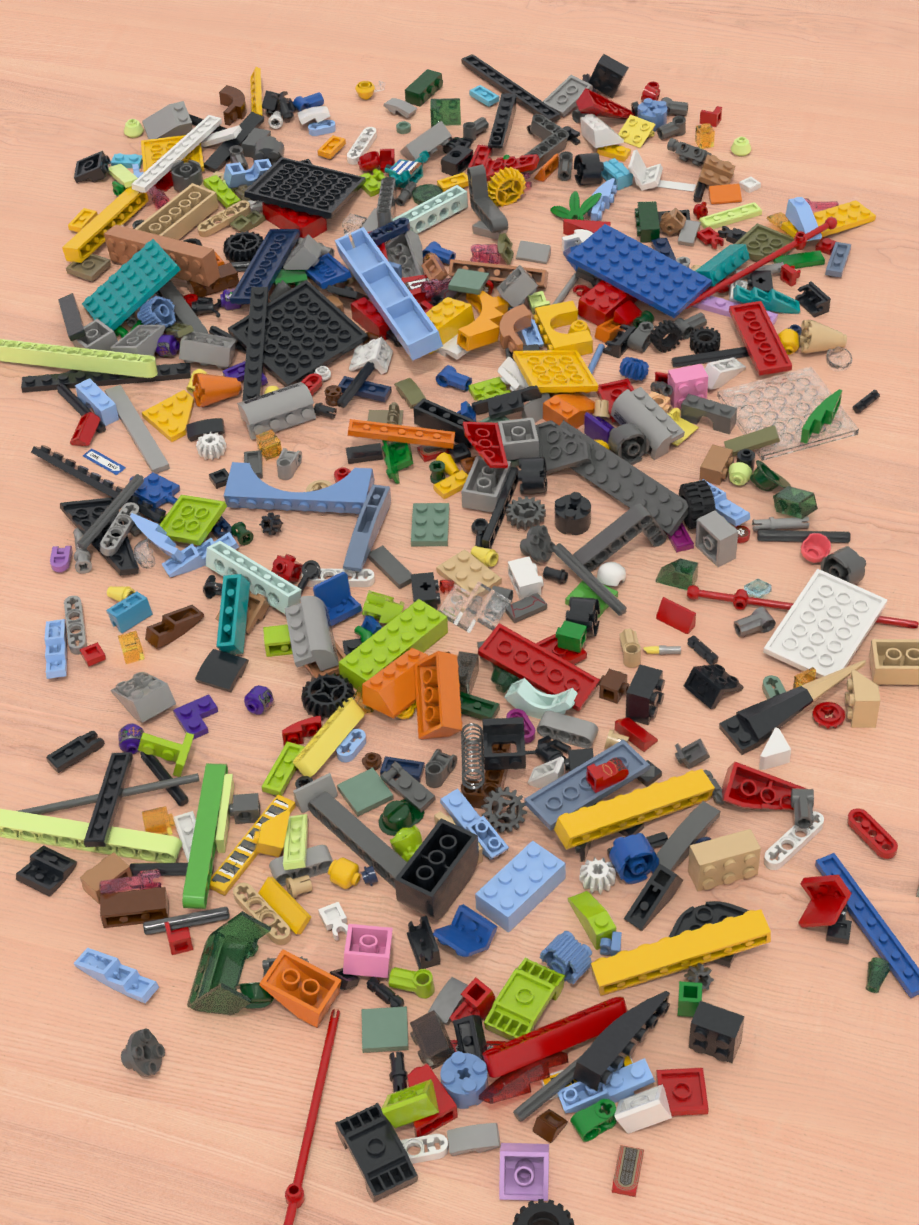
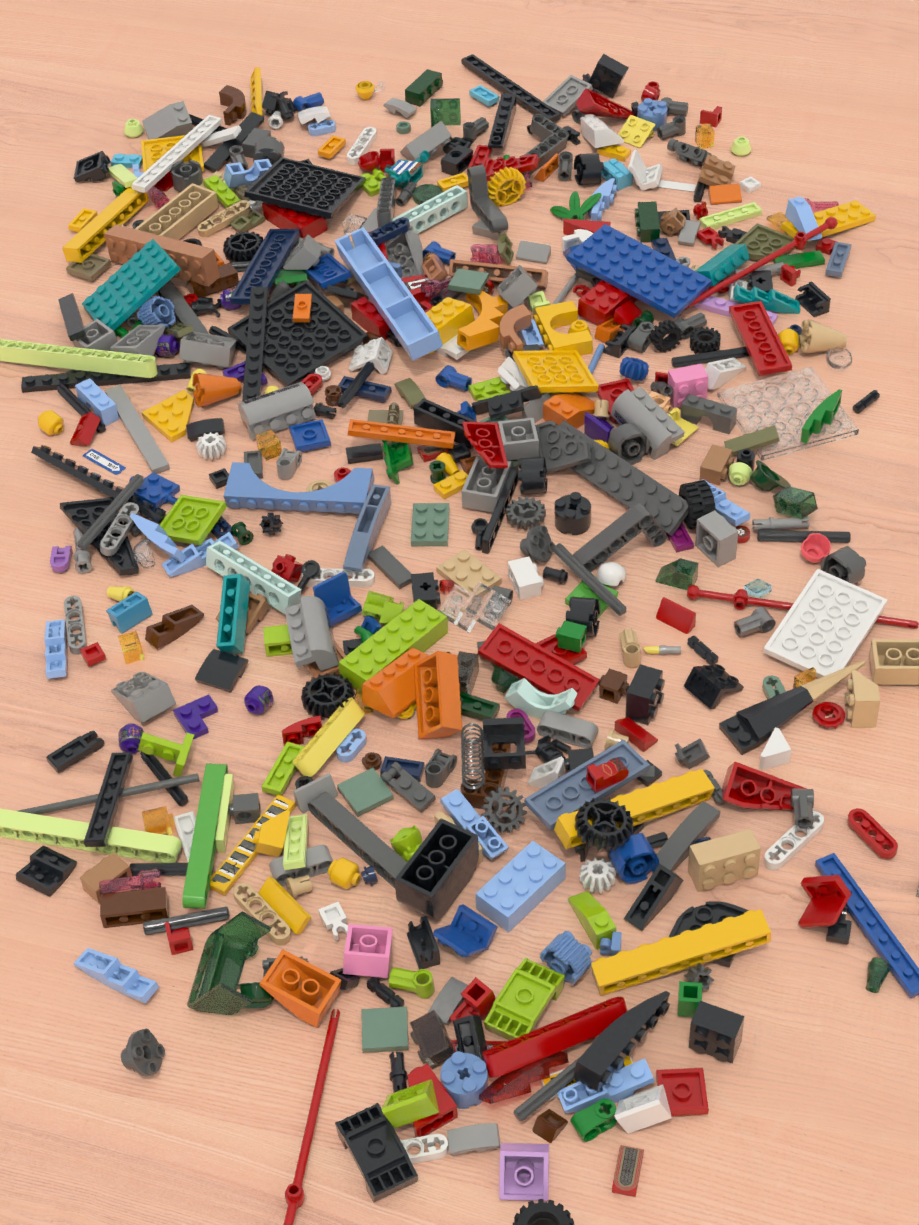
black piece [203,575,223,599] -> none
dark green piece [378,800,425,836] -> none
light yellow cone [471,546,499,567] -> none
dark grey tile [505,593,547,623] -> none
none -> yellow head [38,410,64,436]
none -> blue plate [289,419,331,452]
none -> orange plate [293,294,312,322]
none -> black gear [575,797,633,852]

